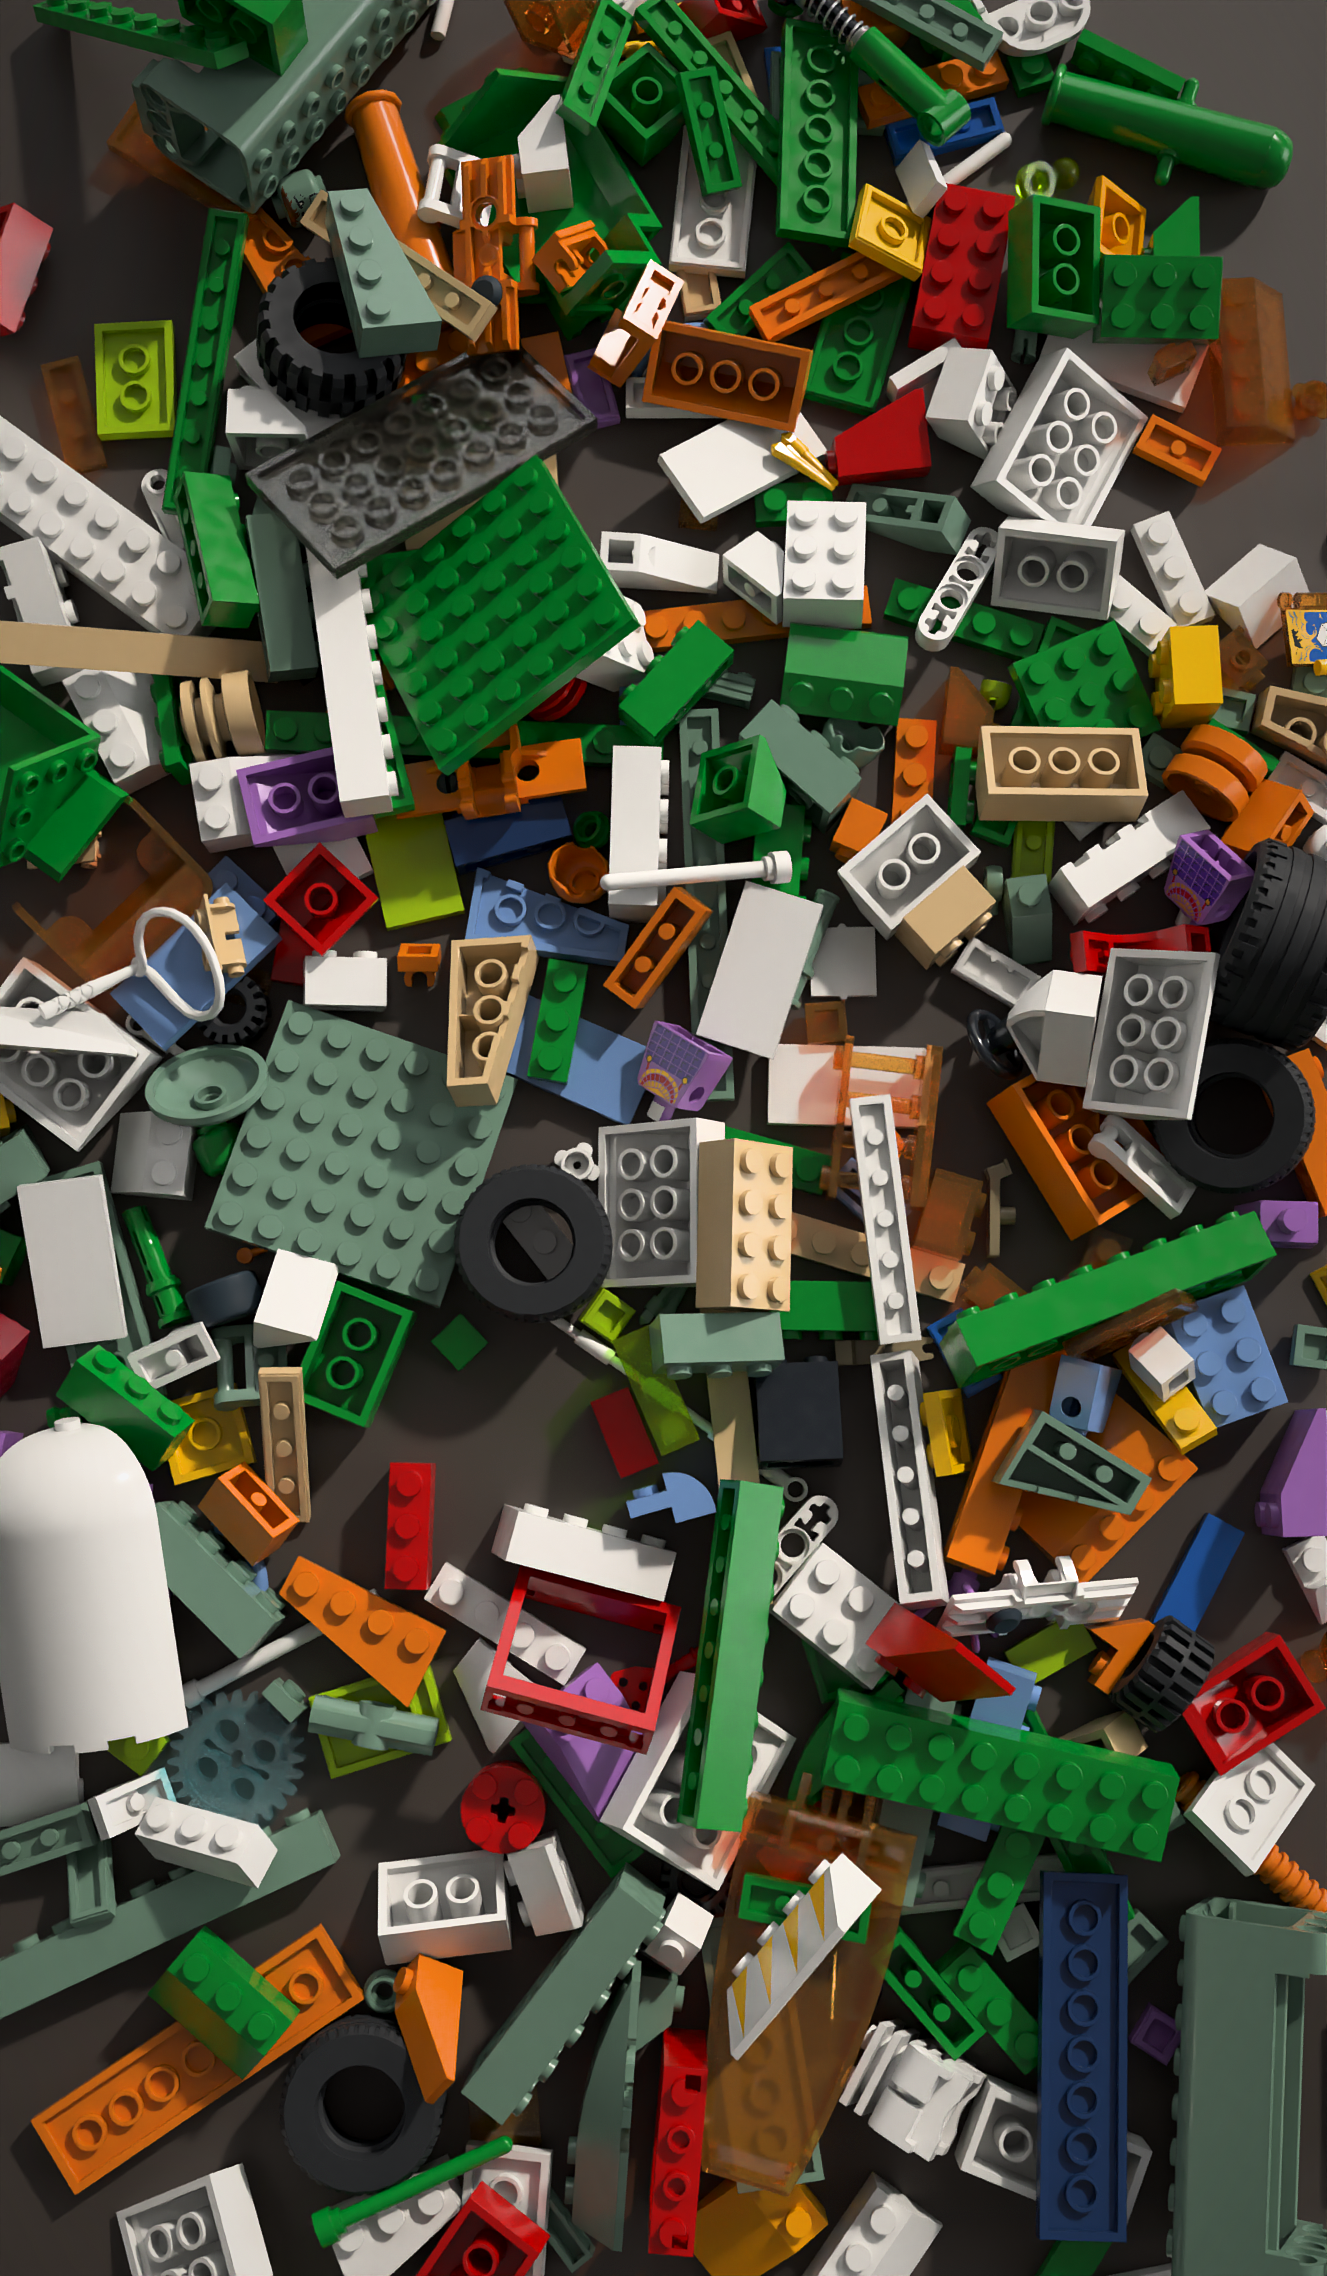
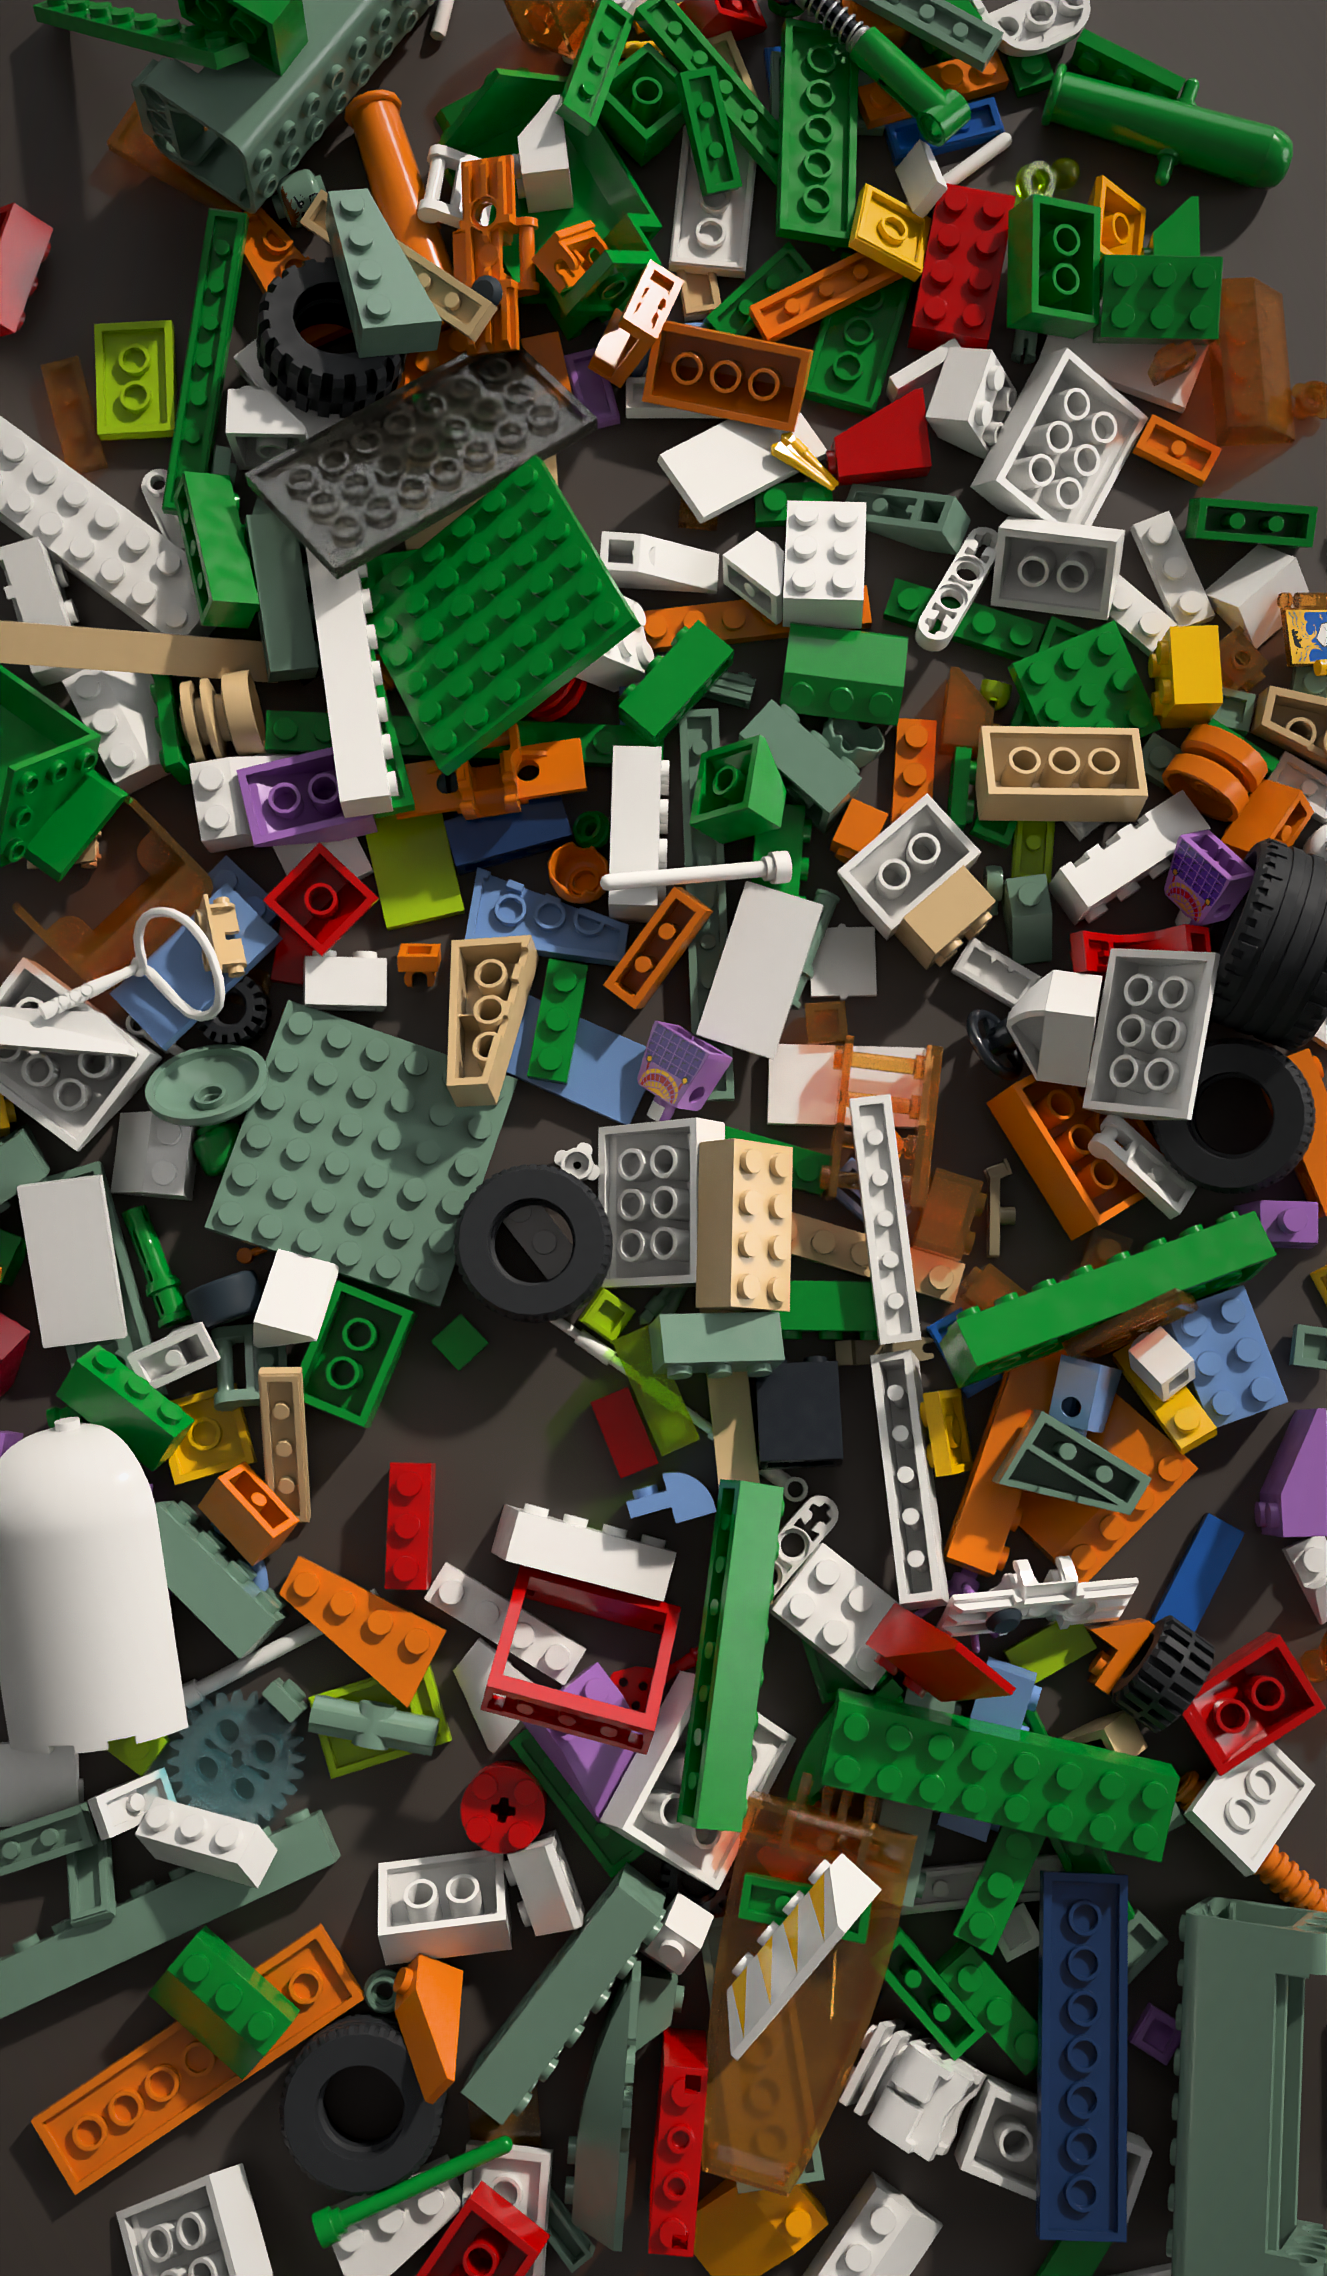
none -> green brick [1185,497,1318,548]

